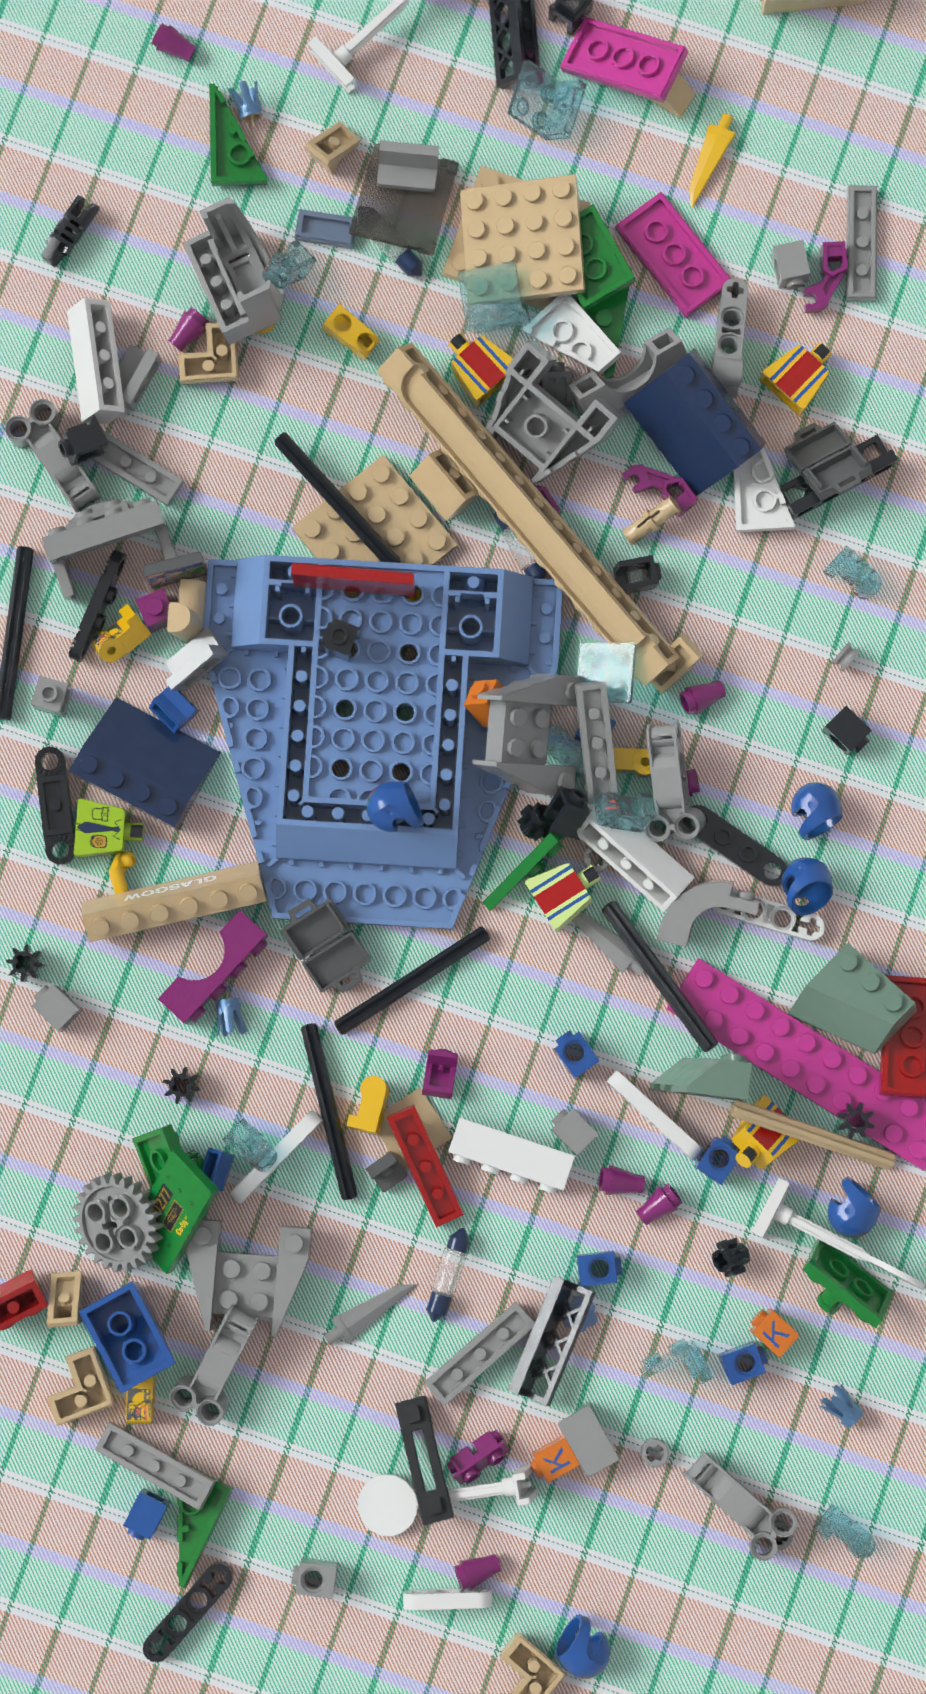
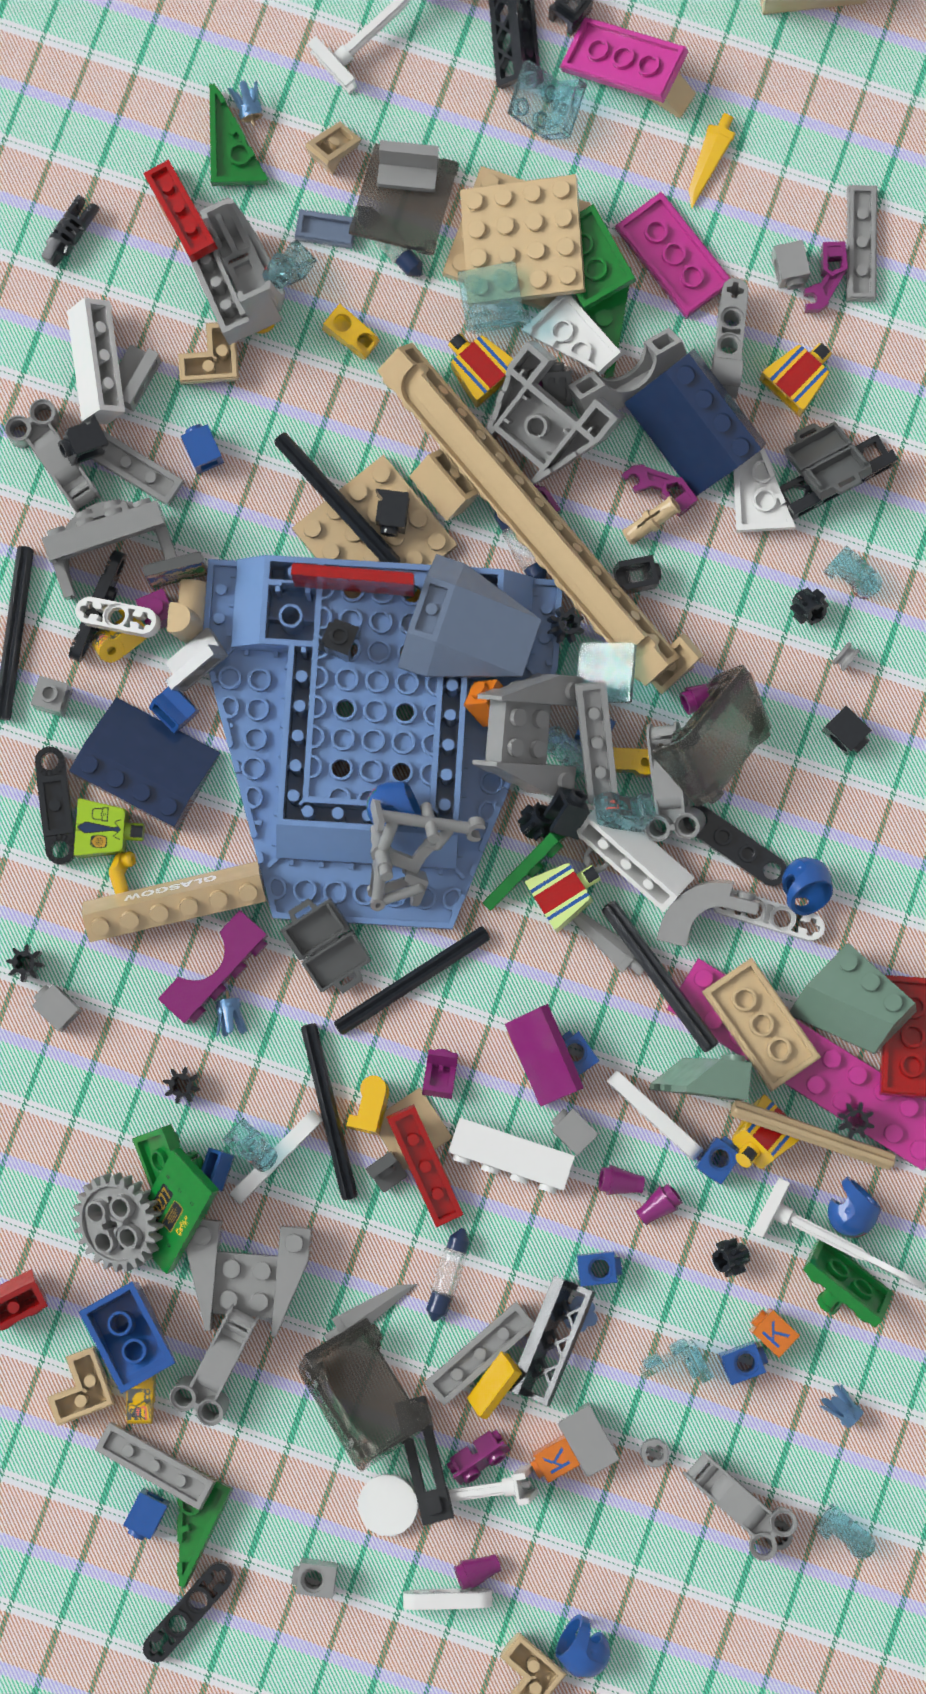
tan slope [46,1271,84,1328] -> none
magenta cone [151,23,197,62] -> none
magenta cone [168,307,210,352] -> none
blue helmet [791,782,843,841] -> none
none -> white beam [75,597,161,638]
none -> red plate [143,159,218,263]
none -> blue brick [181,424,224,475]
none -> clear smoke windscreen [298,1318,432,1472]
none -> light grey piece [367,799,486,911]
none -> black window [375,489,410,537]
none -> sand blue wedge [398,554,541,677]
none -> yellow tile [466,1351,522,1420]
none -> magenta tile [504,1004,584,1107]
none -> black gear [547,607,585,644]
none -> clear smoke windscreen [650,664,772,806]
none -> tan tile [702,957,821,1092]
none -> black gear [790,587,829,625]

